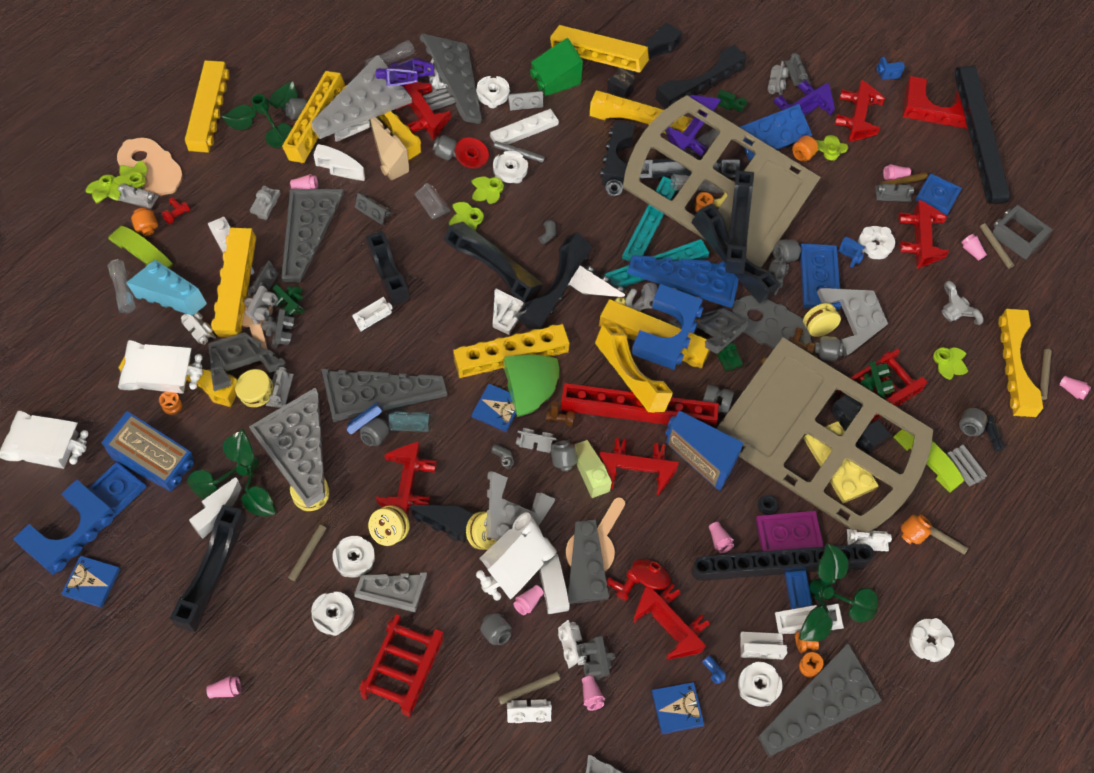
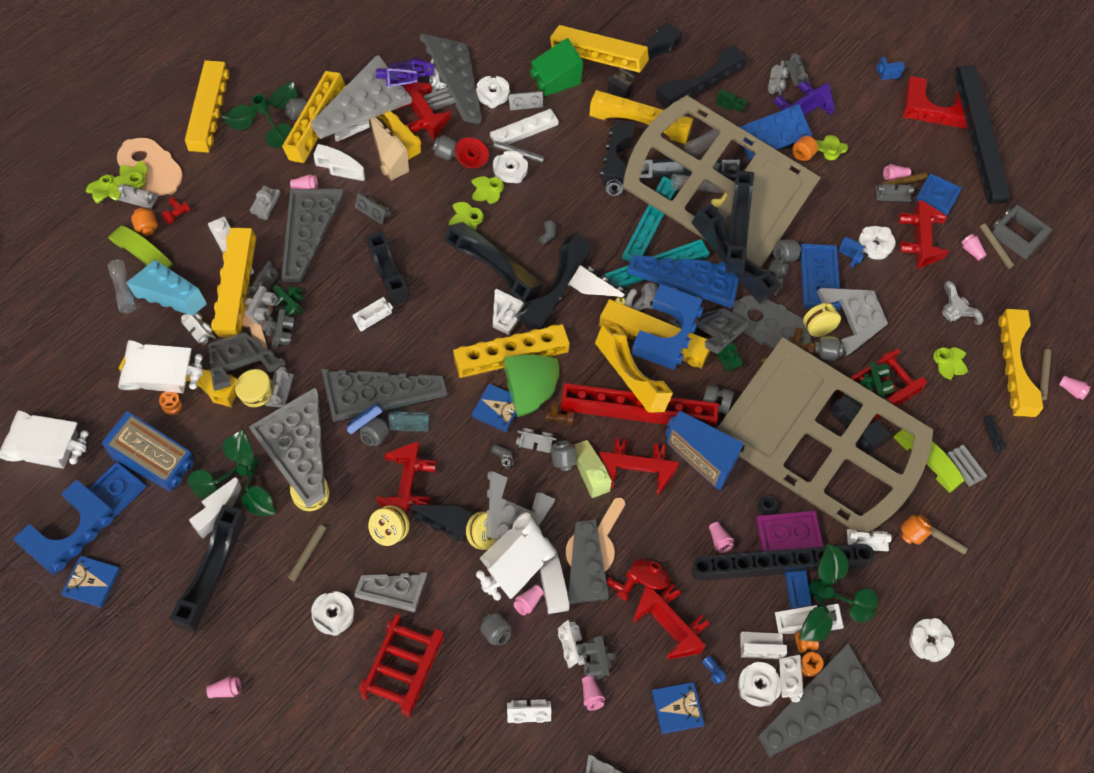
white plate [333,536,375,578] -> none
clear axle [364,40,414,67] -> none
clear slope [415,183,450,219] -> none
dark tan bar [498,672,560,705] -> none
dark purple hose [665,95,721,156] -> none
orange wheel [694,192,714,212] -> none
light yellow plate [803,422,878,504] -> none
red hose [834,80,885,142] -> none
dark grey head [959,408,988,436] -> none
none -> white hinge [779,655,803,702]

